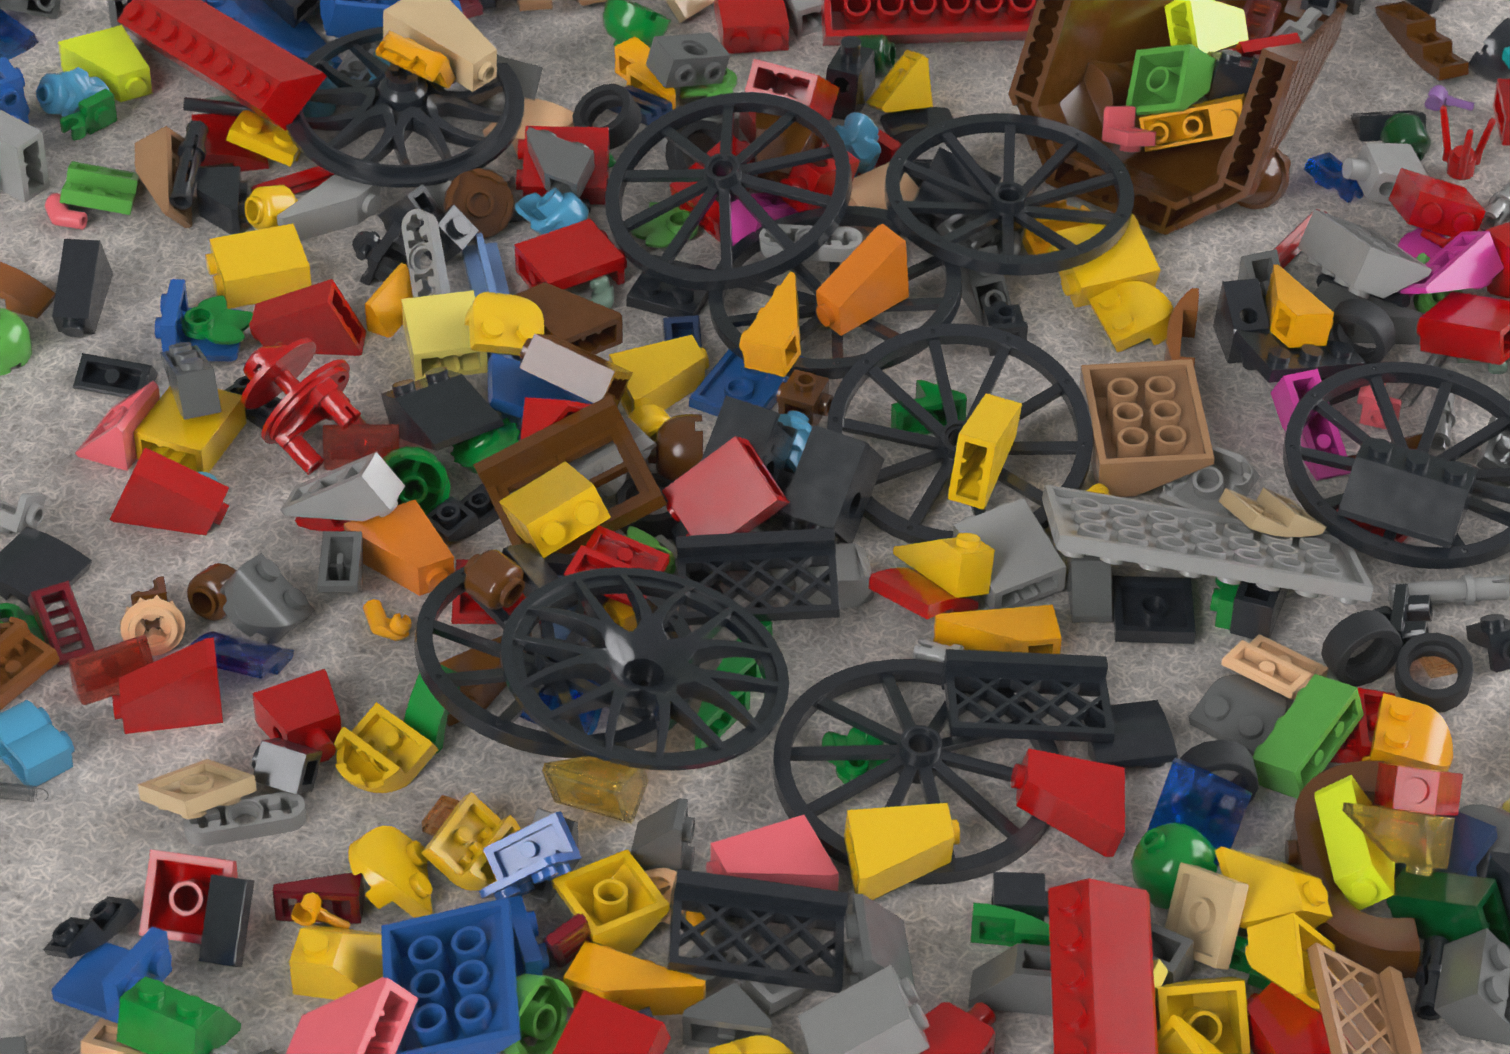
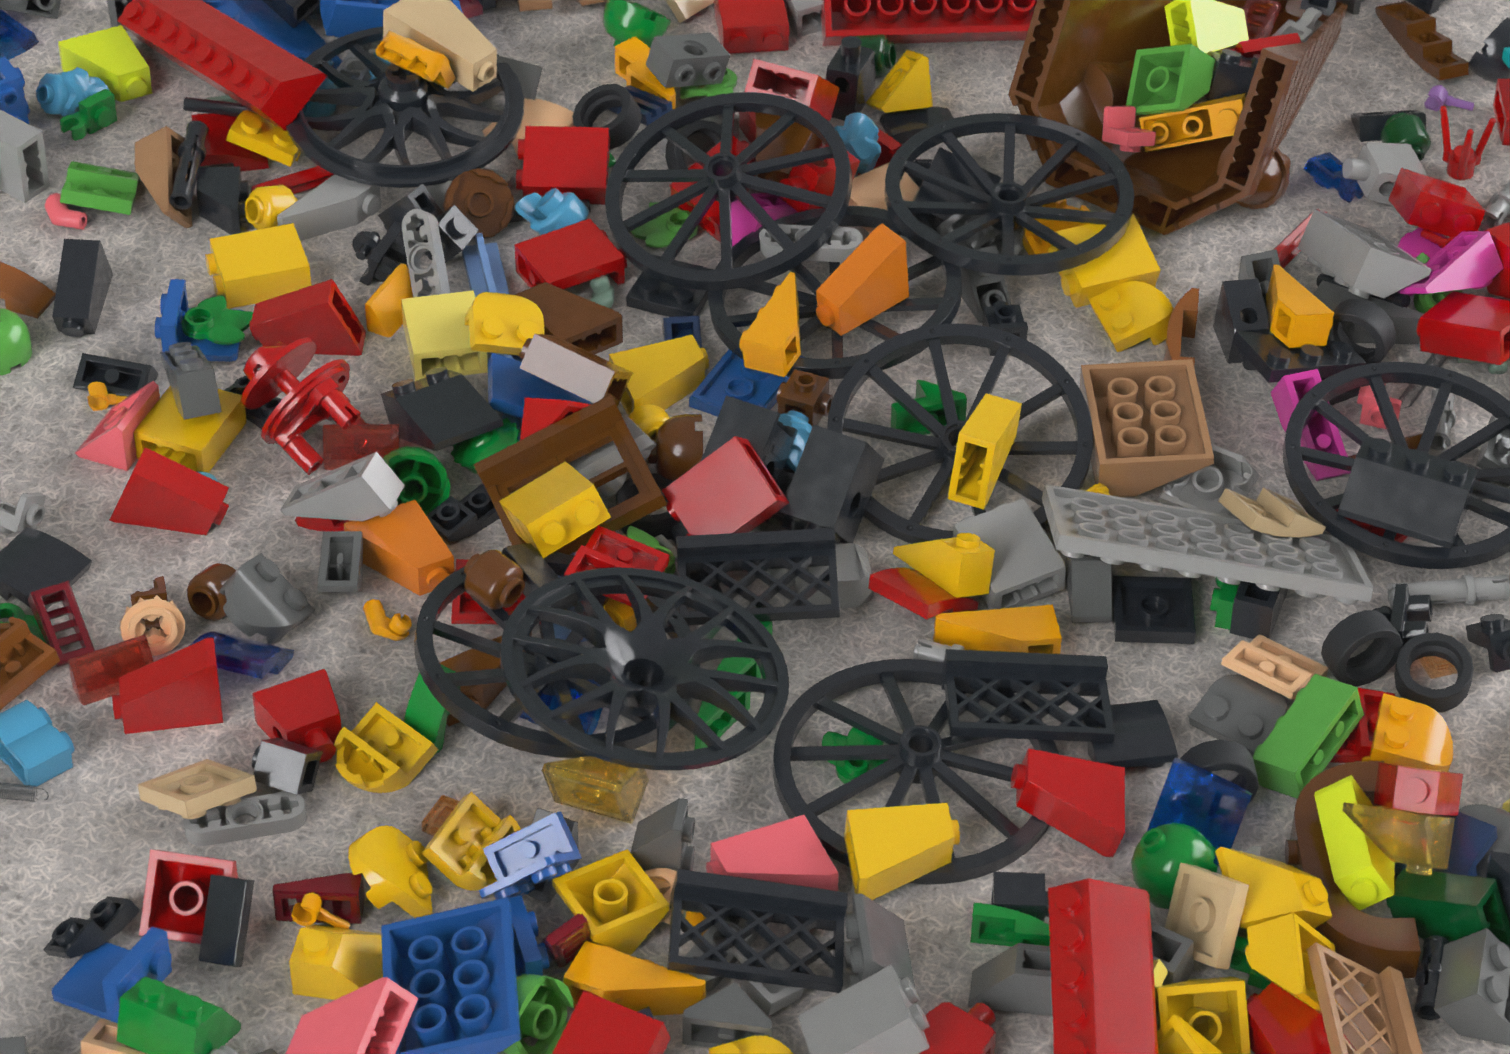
dark grey slope [526,127,595,199] -> none
none -> light orange hand [87,382,127,411]

